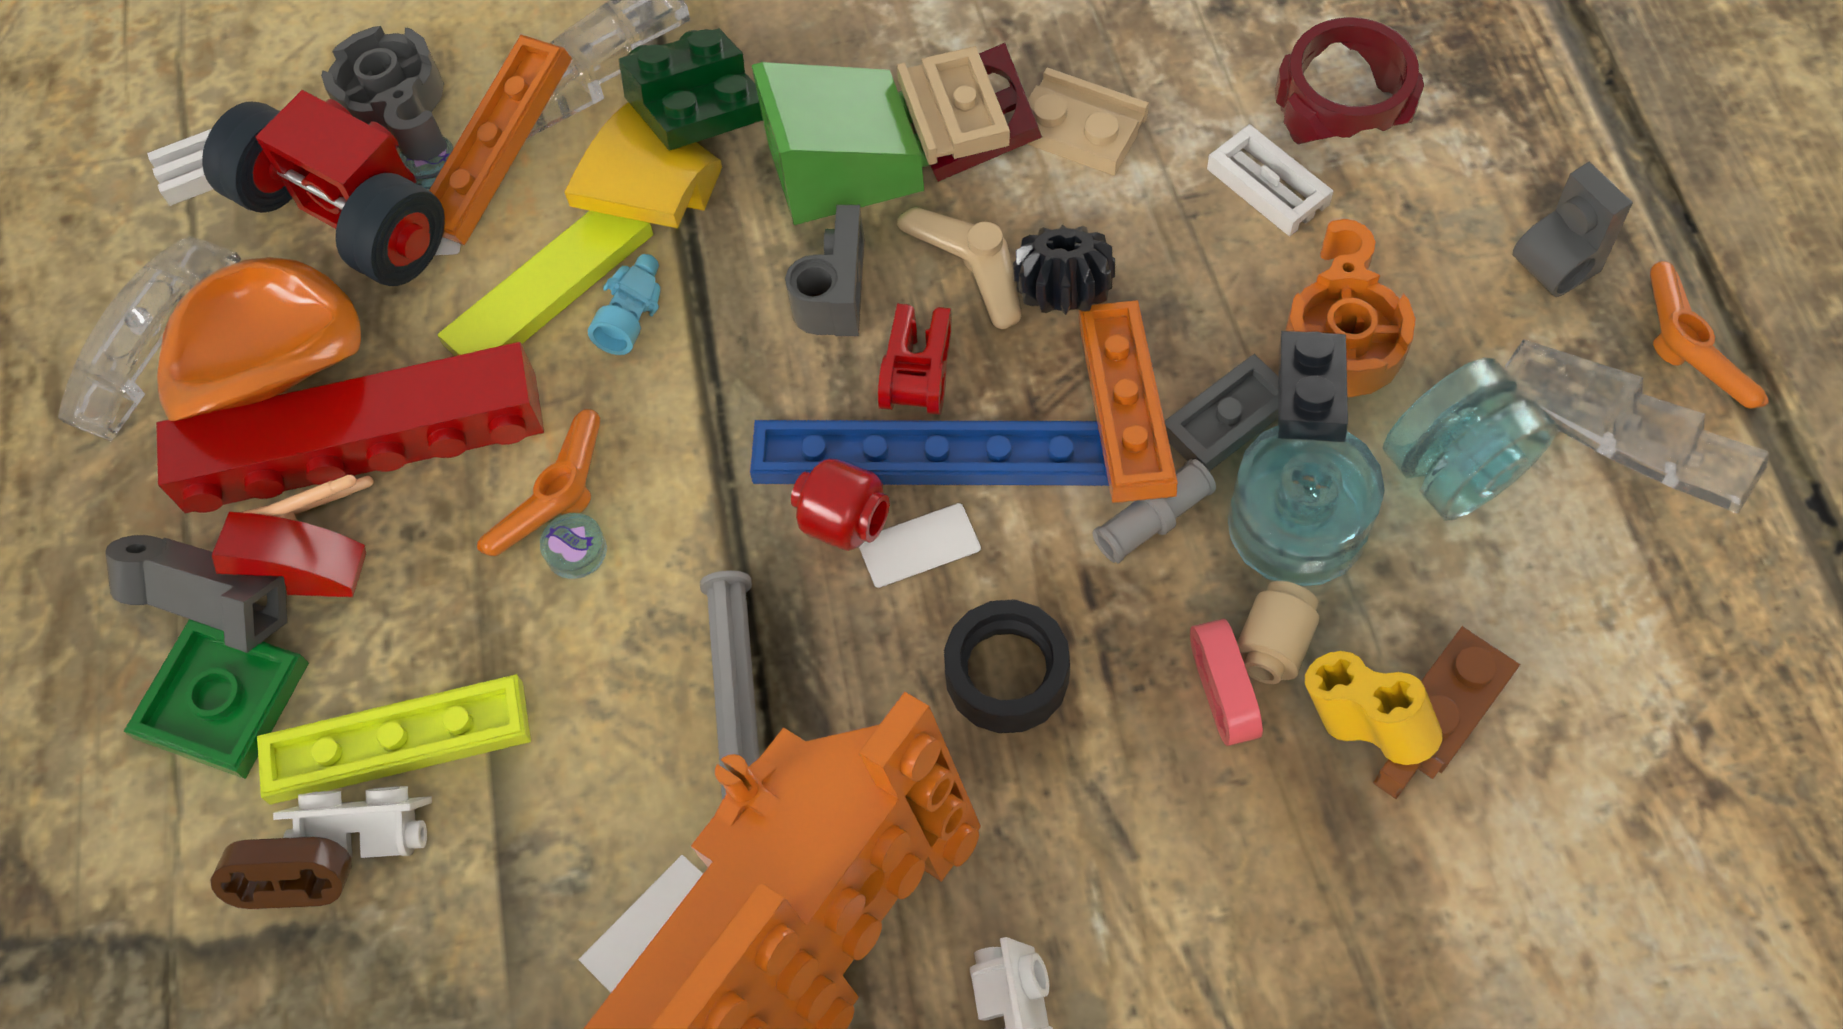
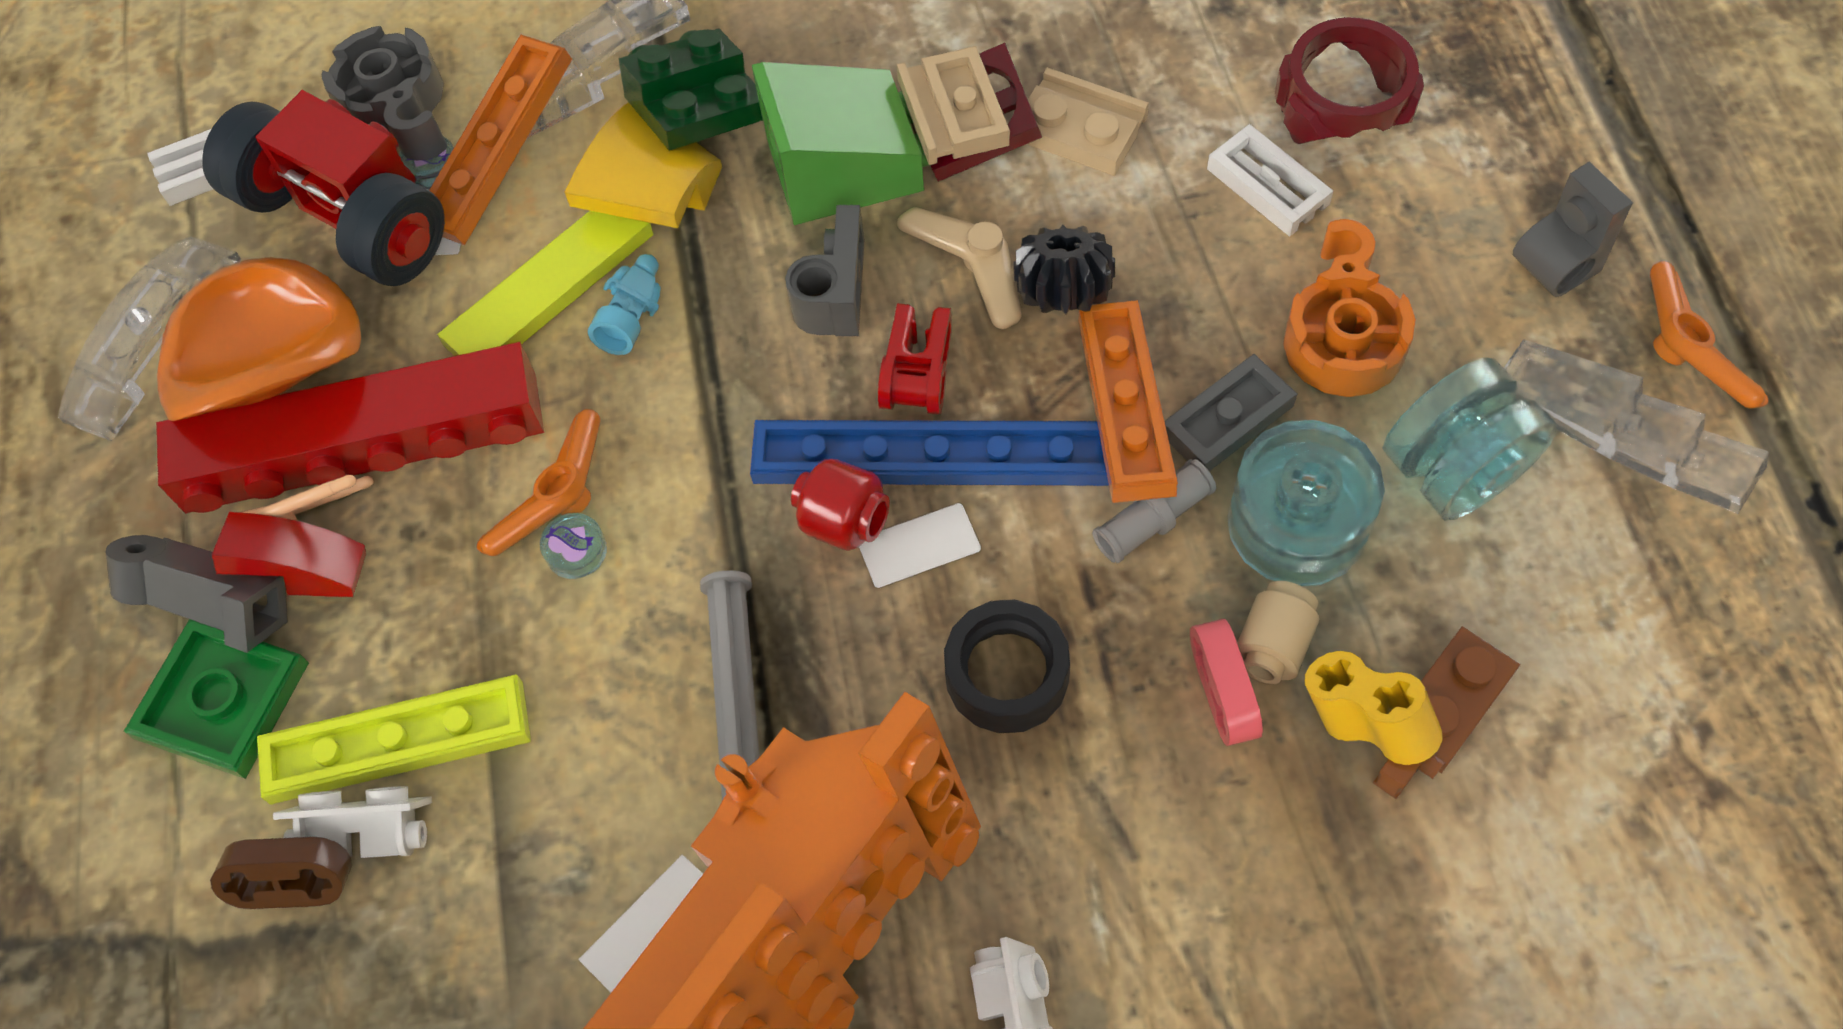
black plate [1278,331,1348,442] -> none

